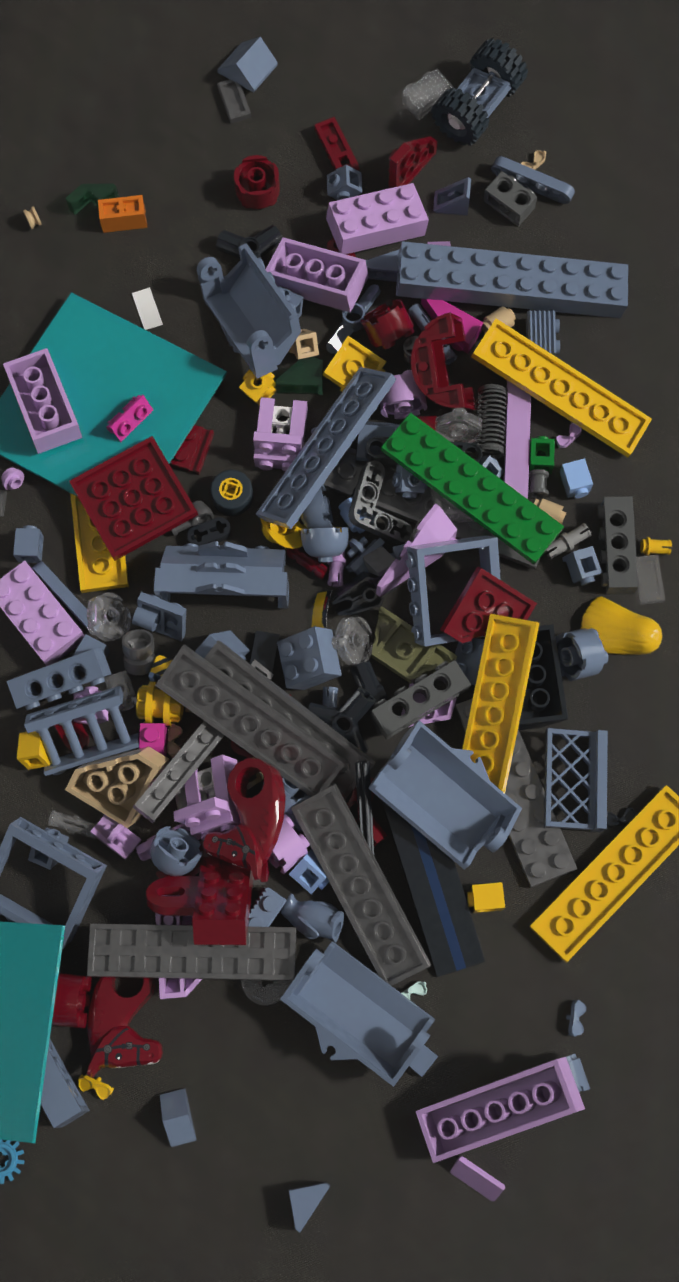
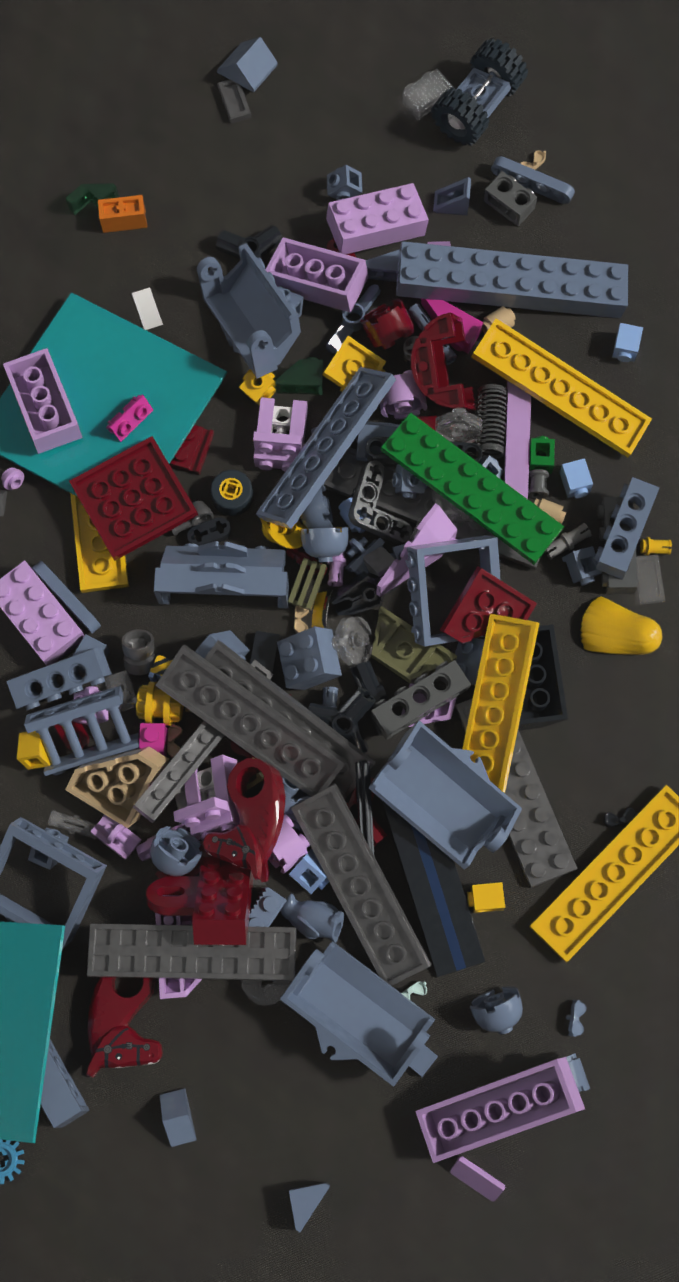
sand blue brick [13,525,44,563] -> none
tan bush [23,206,42,229] -> none
dark red brick [52,973,93,1028] -> none
yellow piece [78,1075,114,1100] -> none
clear plate [87,592,131,641] -> none
sand blue plate [132,592,186,641] -> none
dark red brick [234,155,280,209] -> none
tan brick [288,329,319,359] -> none
dark red plate [314,117,360,171] -> none
dark red plate [388,136,437,188] -> none
sand blue brick [526,310,560,356] -> none
sand blue fence [544,728,608,832] -> none
lavender piece [556,423,582,448] -> none
sand blue brick [556,628,608,681] -> none
none -> olive tile [288,558,327,611]
none -> tan piece [294,606,309,633]
none -> sand blue cylinder [470,987,523,1034]
none -> sand blue brick [594,477,660,579]
none -> light blue brick [612,323,643,362]

